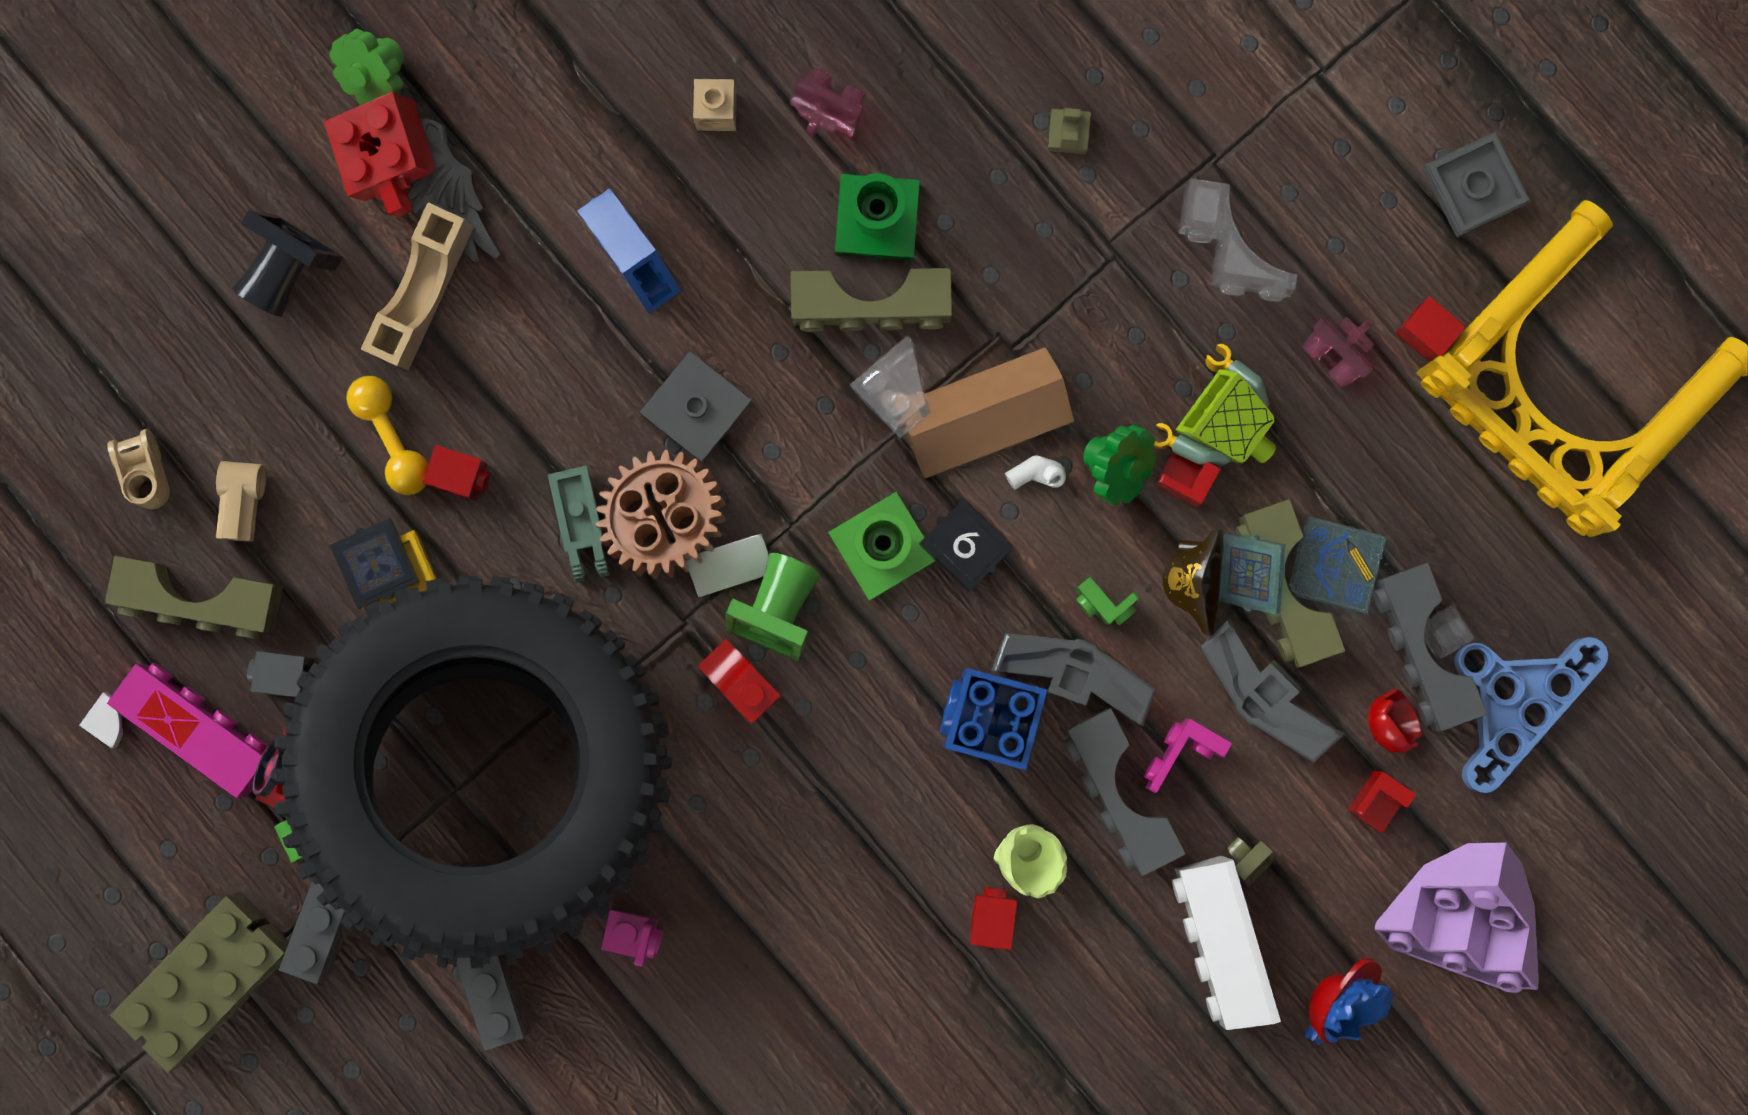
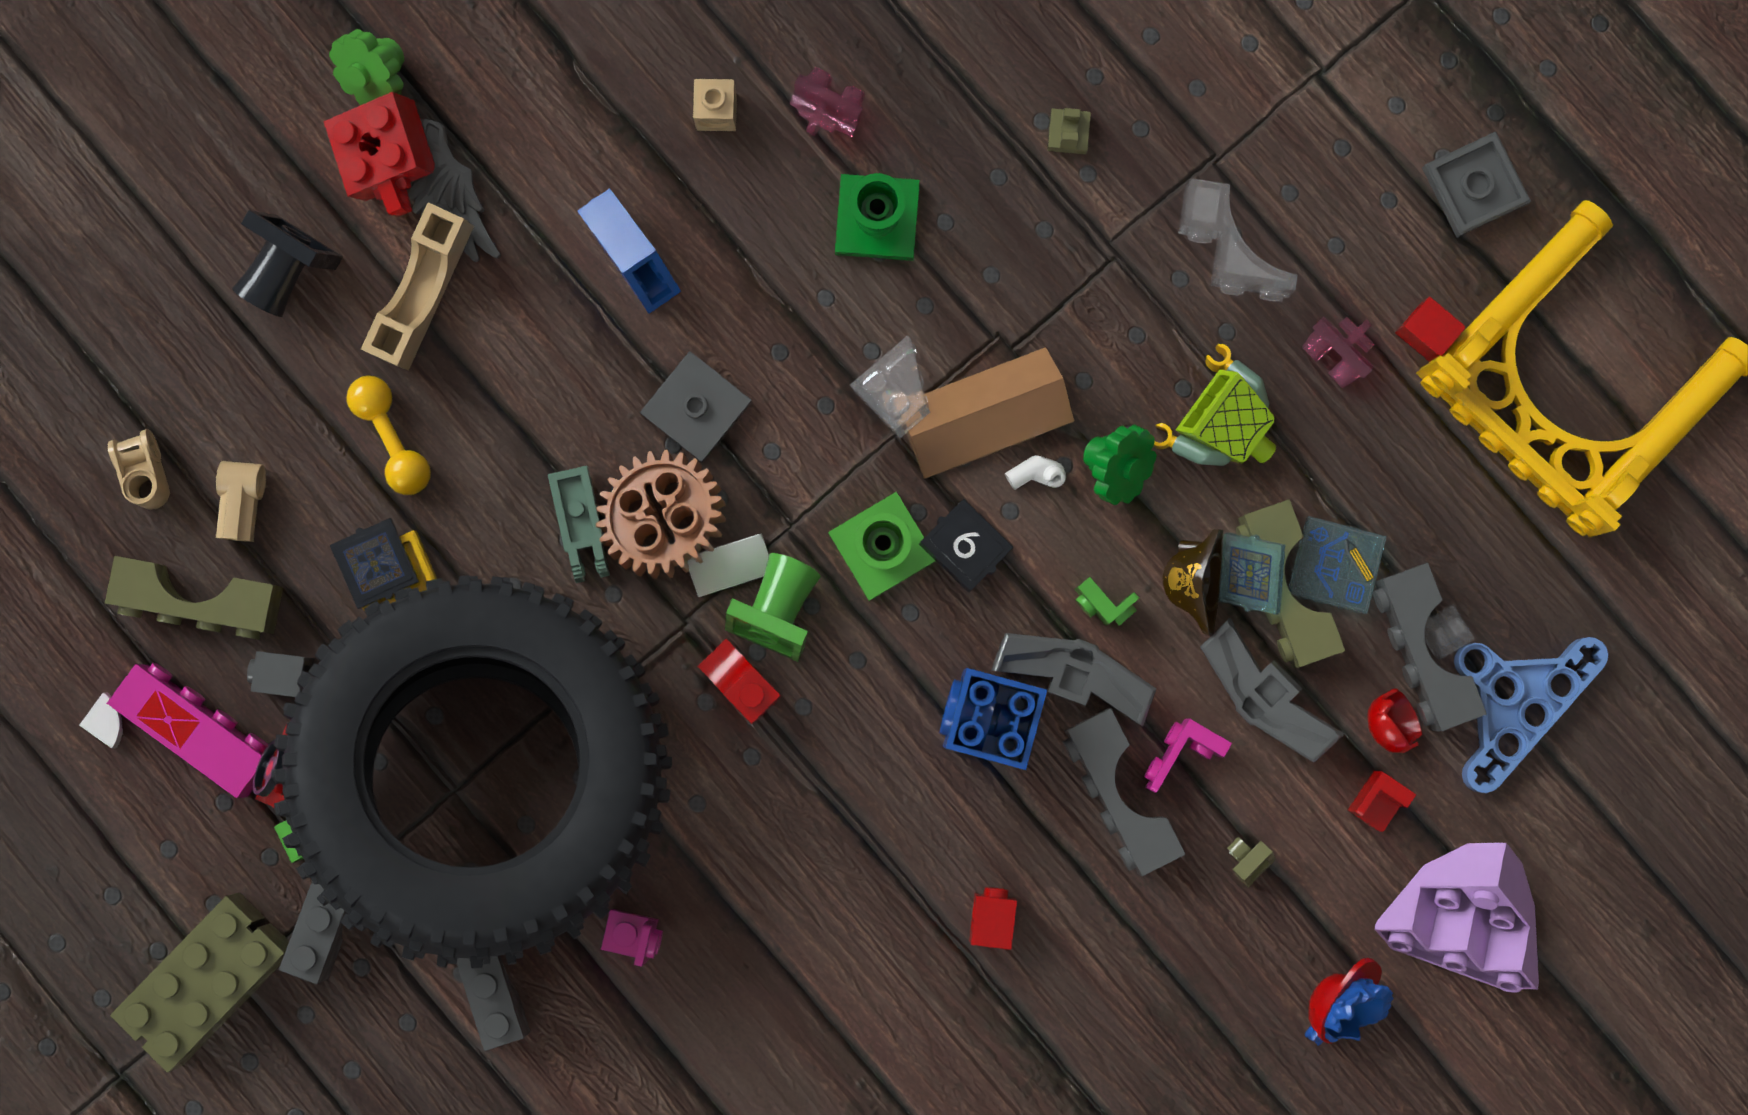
red brick [423,445,490,501] -> none
olive arch [790,268,952,332] -> none
yellowish green hair [994,824,1067,898] -> none
red panel [1154,452,1220,508] -> none
white slope [1172,856,1281,1030] -> none

